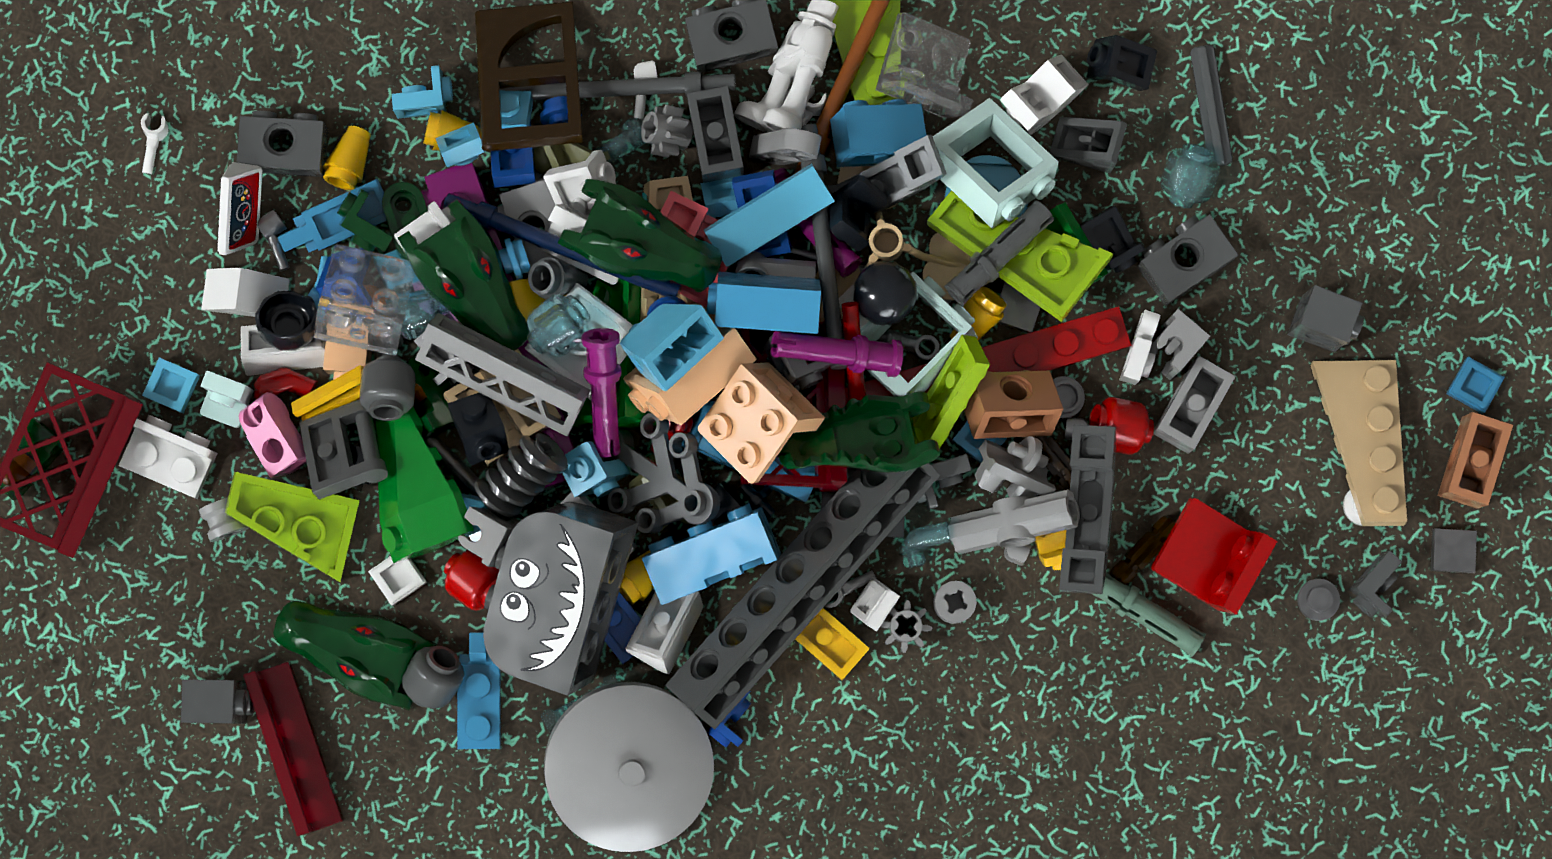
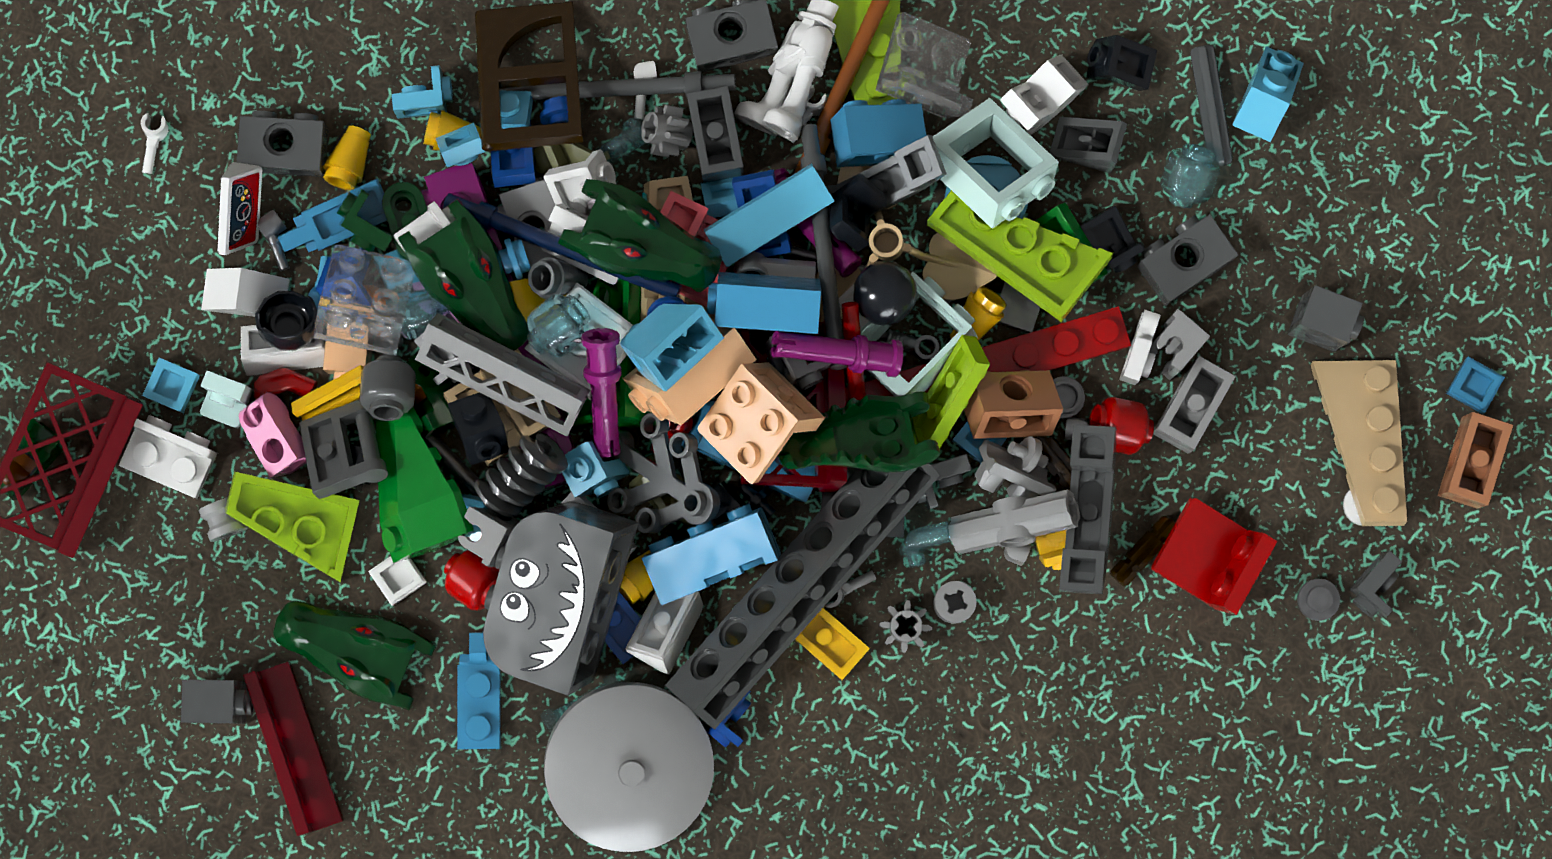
dark grey head [402,646,464,709] -> none
light grey beam [749,128,822,165] -> none
white tile [850,577,900,631] -> none
dark grey pin [945,201,1054,306] -> none
sand green pin [1093,573,1206,656] -> none
flat silver tile [1431,528,1477,573] -> none
none -> medium azure slope [1232,46,1304,142]

